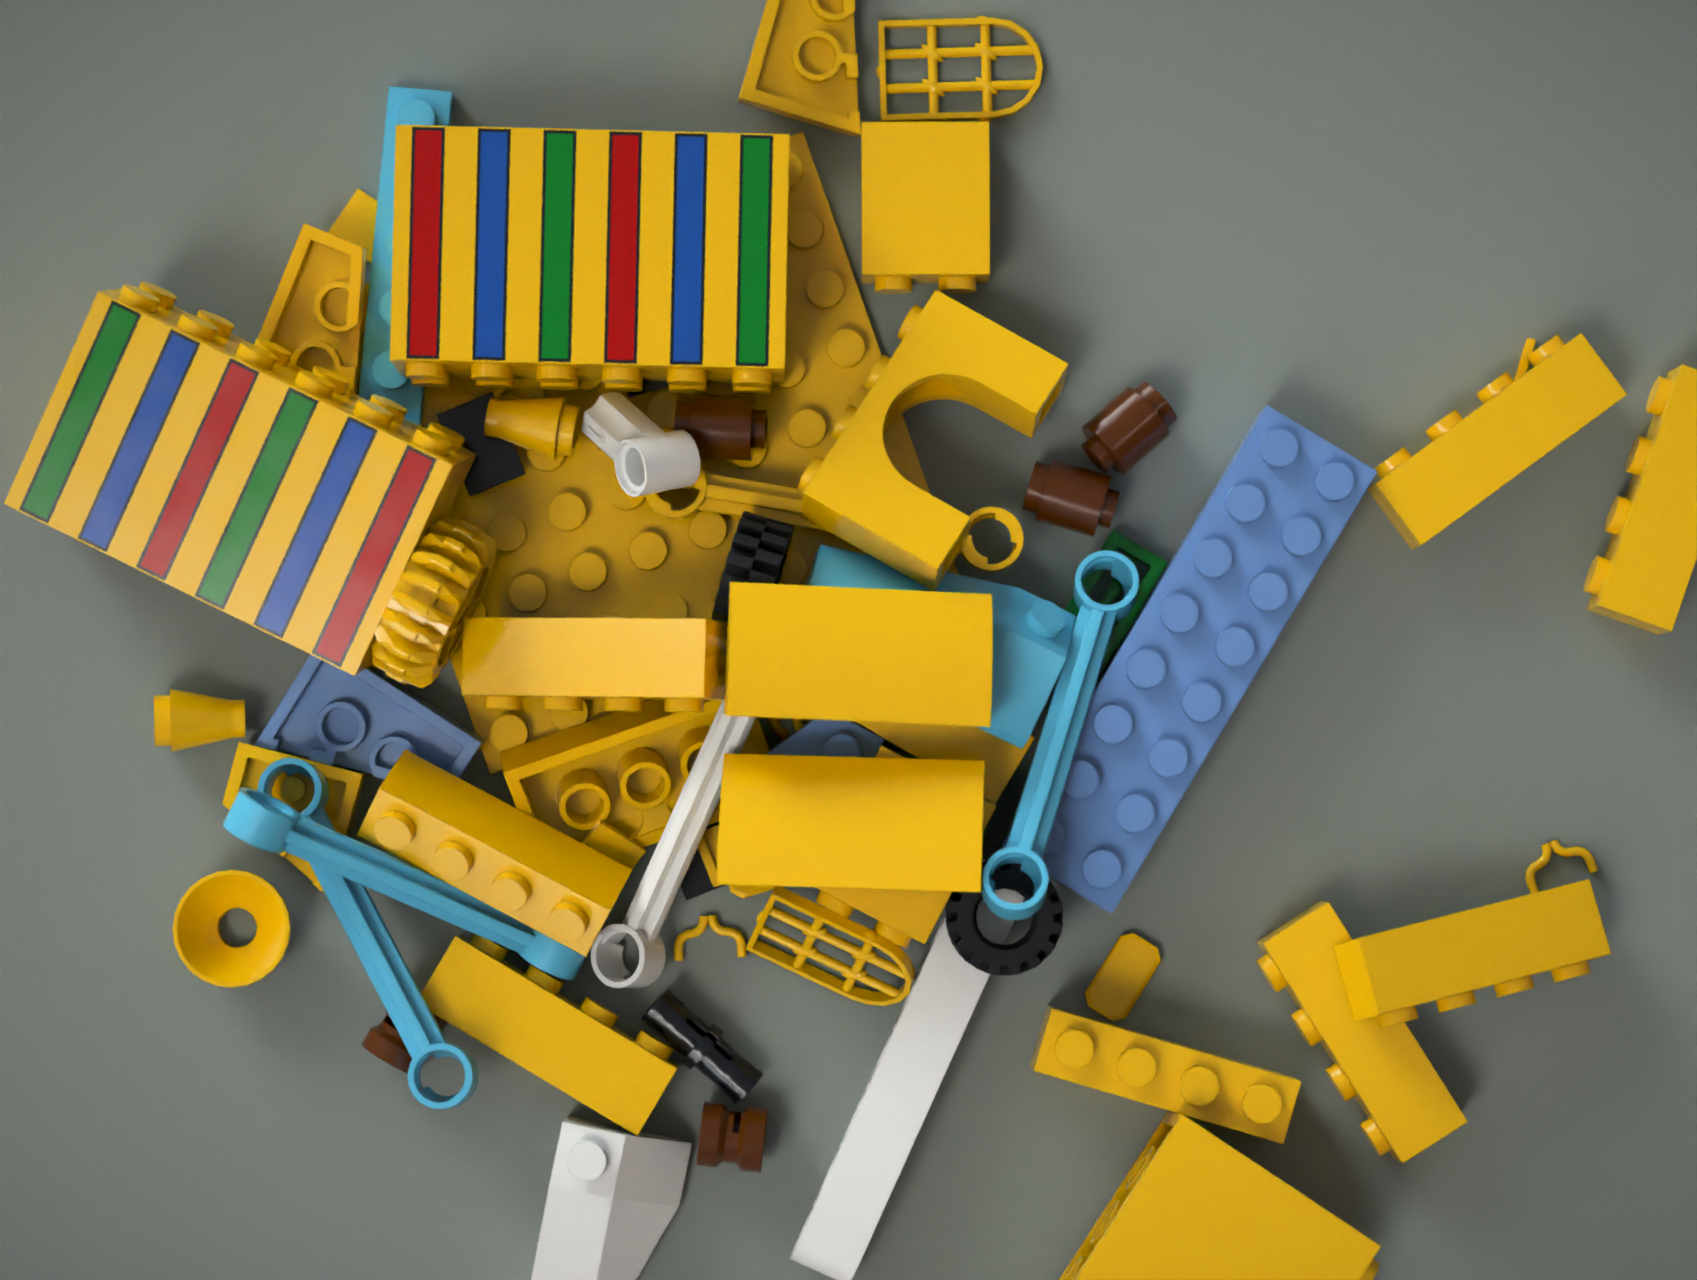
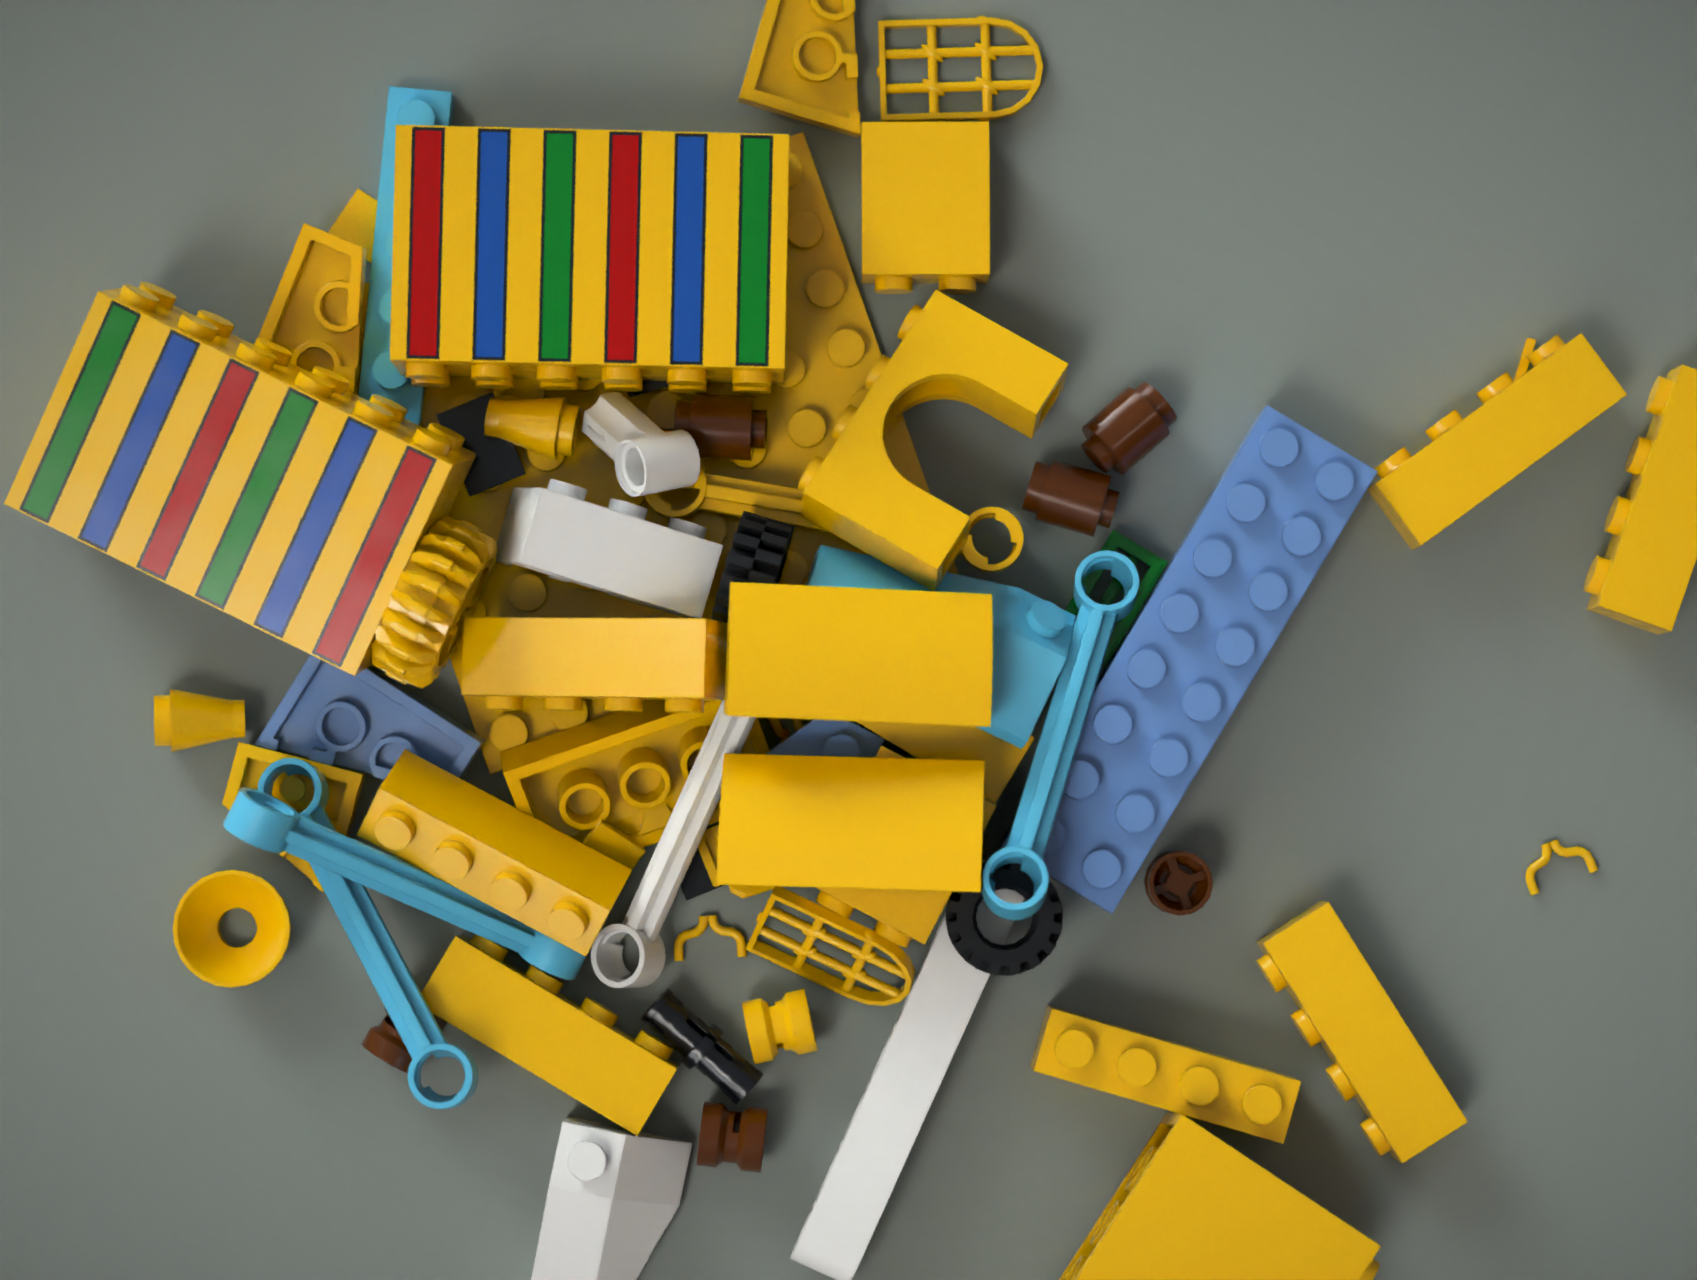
yellow piece [1085,933,1161,1021] -> none
yellow brick [1334,879,1611,1028] -> none
none -> white wedge [495,479,723,618]
none -> yellow wheel [742,989,818,1064]
none -> reddish brown wheel [1144,851,1213,916]

